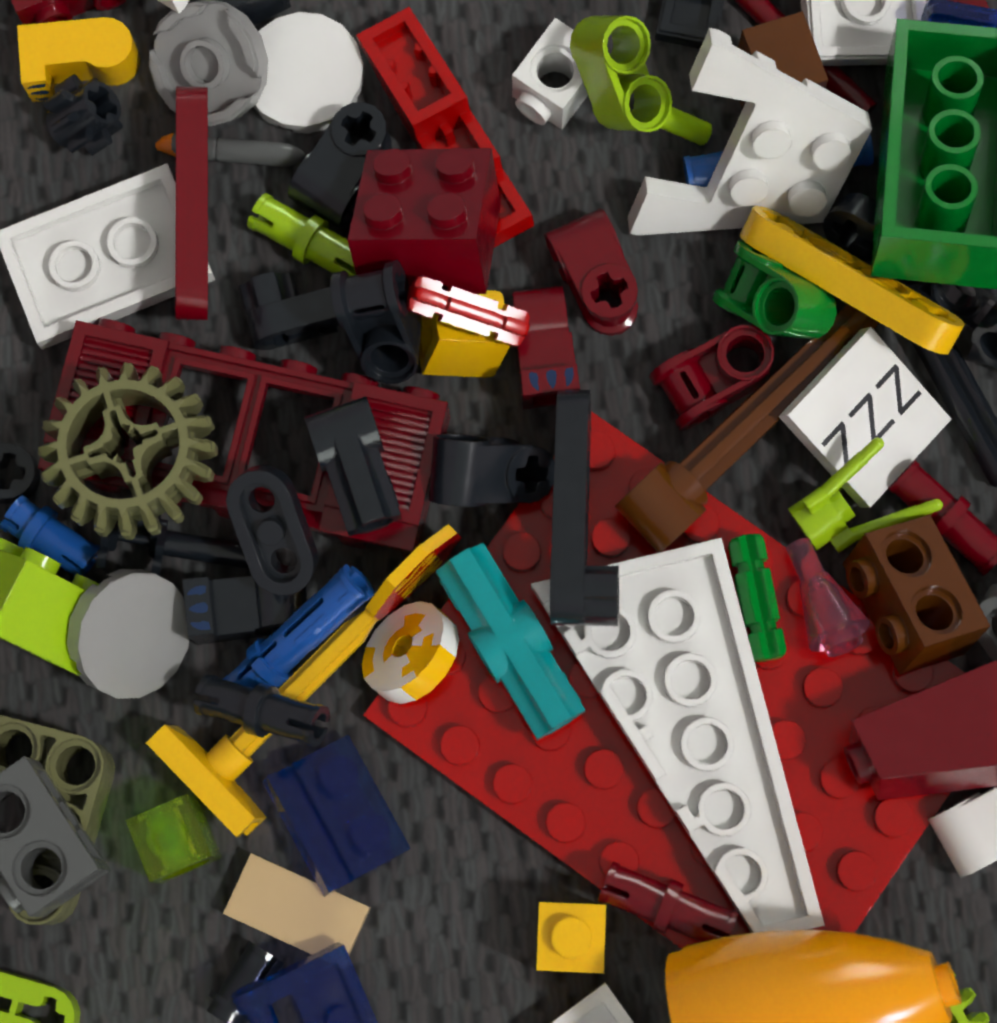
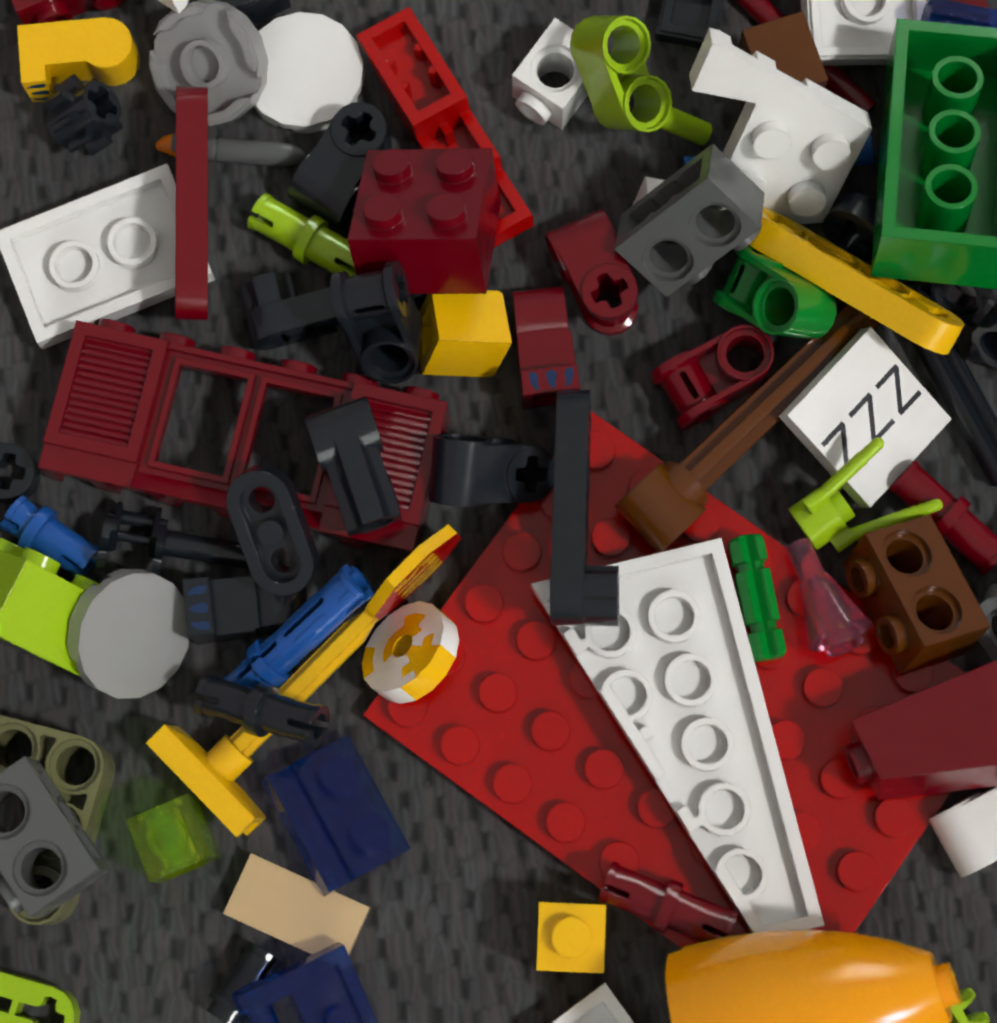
olive gear [38,362,218,540] -> none
axle [406,275,530,347] -> none
teal piece [436,542,585,741] -> none
none -> dark grey brick [614,144,765,297]

